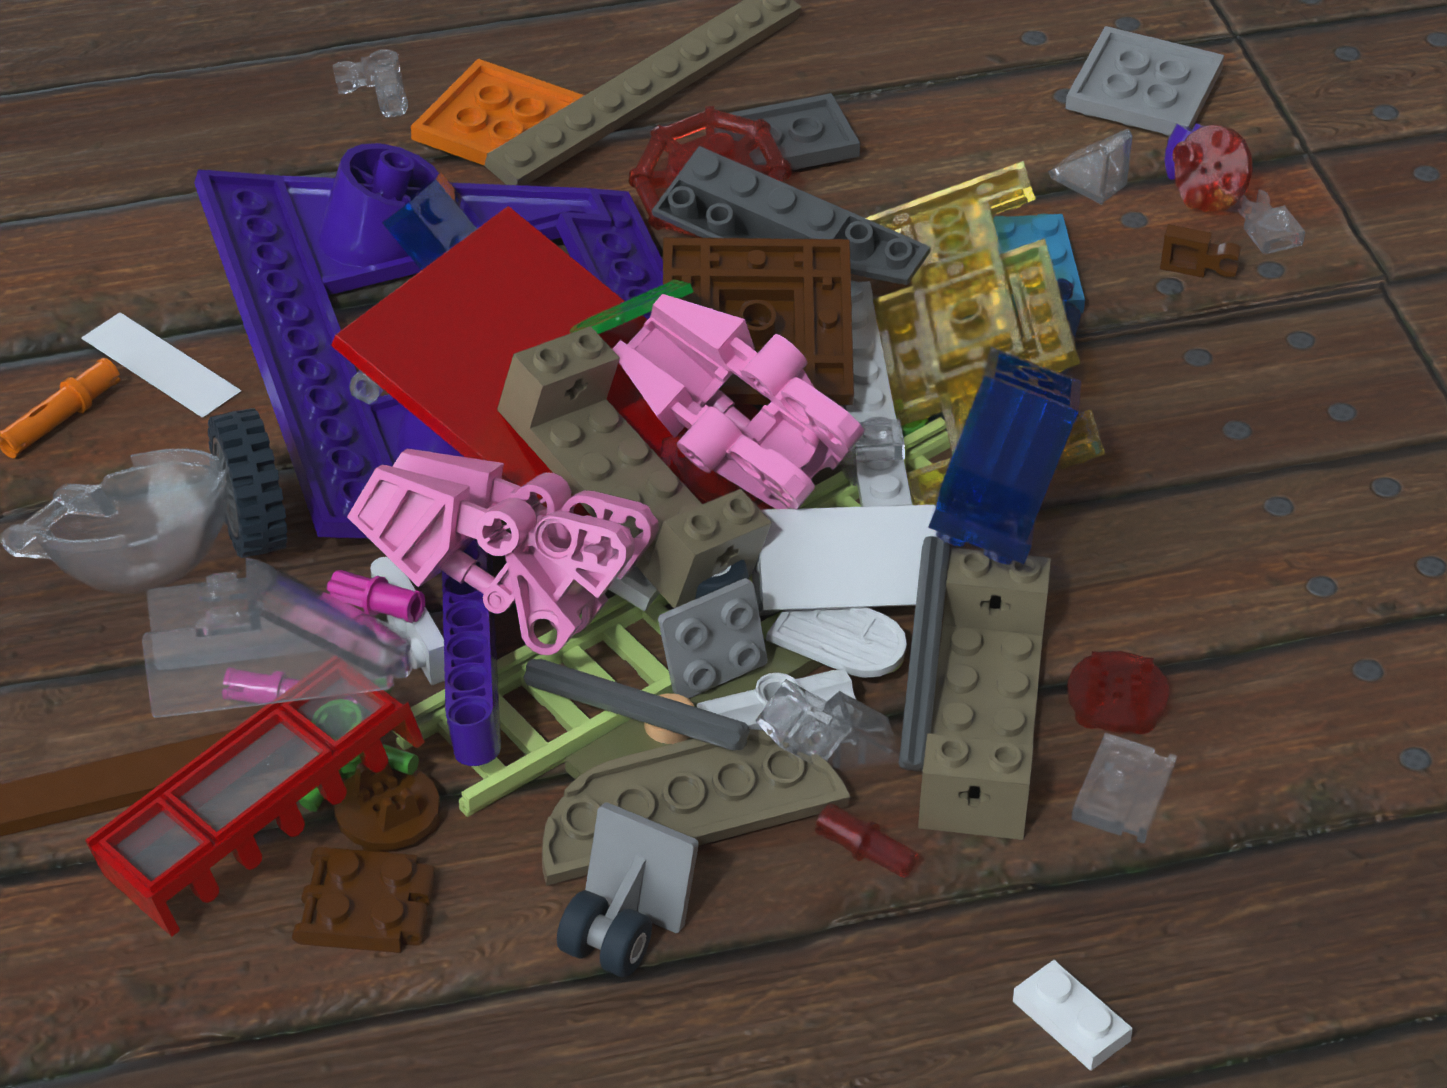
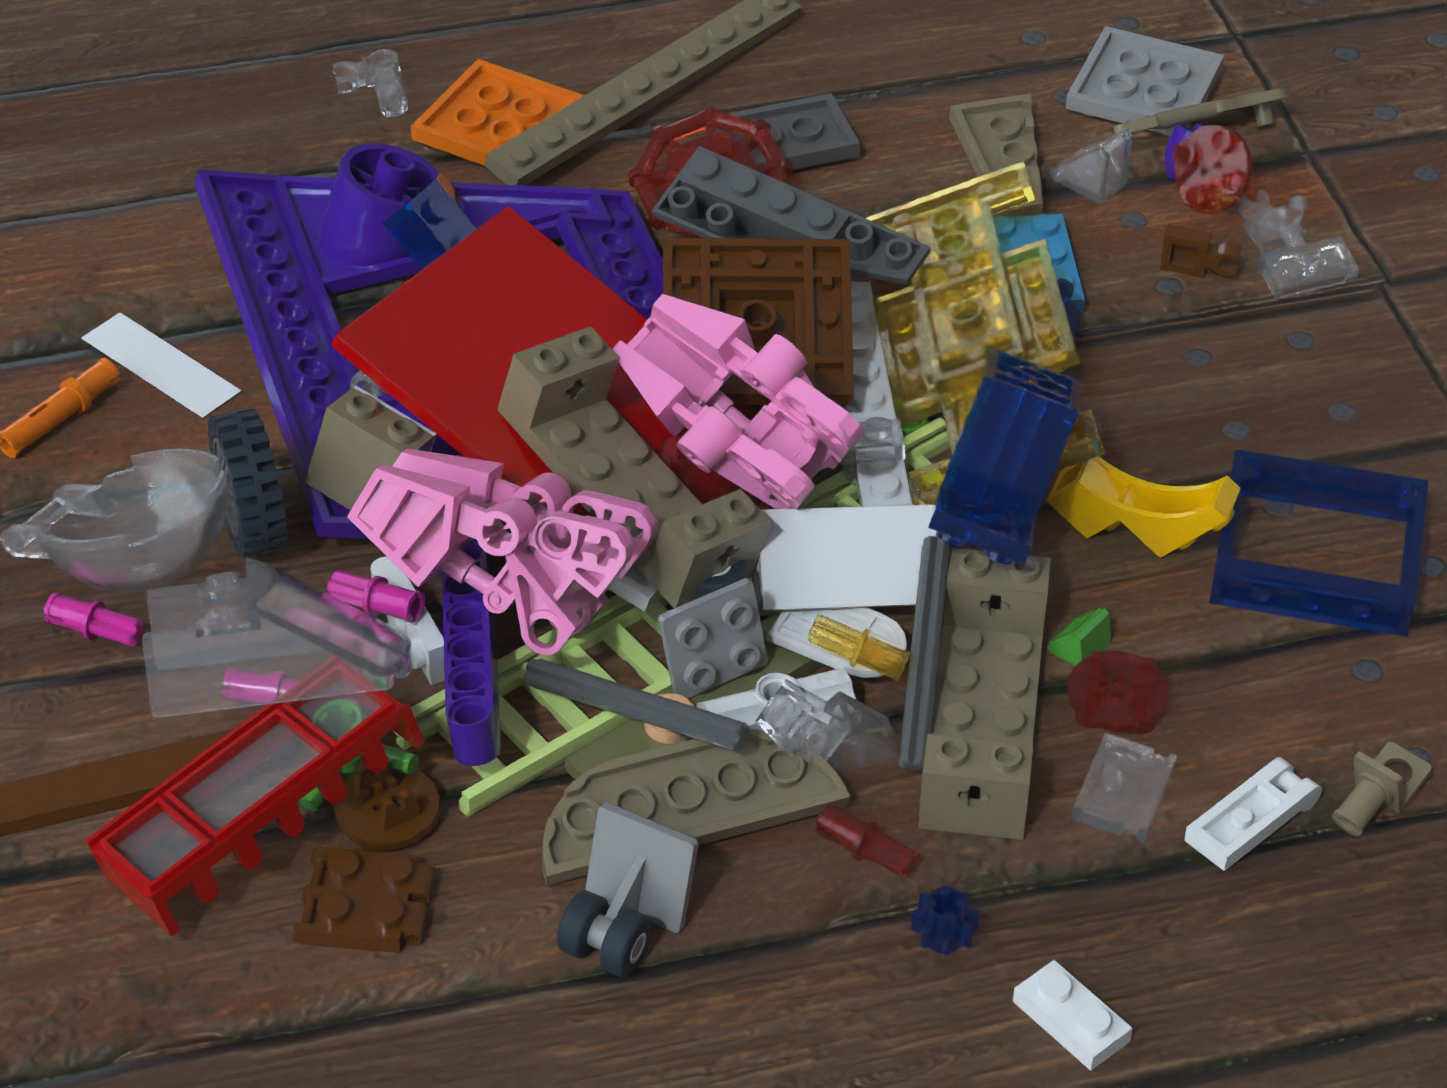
green window [570,279,694,334] -> none
none -> dark pink axle [44,592,144,646]
none -> dark tan piece [304,385,437,511]
none -> clear yellow axle [808,615,911,682]
none -> clear blue gear [911,886,980,955]
none -> dark tan wing [949,93,1043,217]
none -> yellow arch [1047,451,1241,558]
none -> bright green slope [1047,608,1111,671]
none -> dark tan piece [1113,87,1288,137]
none -> white plate [1184,757,1322,871]
none -> clear blue window [1209,449,1429,637]
none -> clear plate [1257,196,1360,300]
none -> dark tan bracket [1332,742,1432,836]

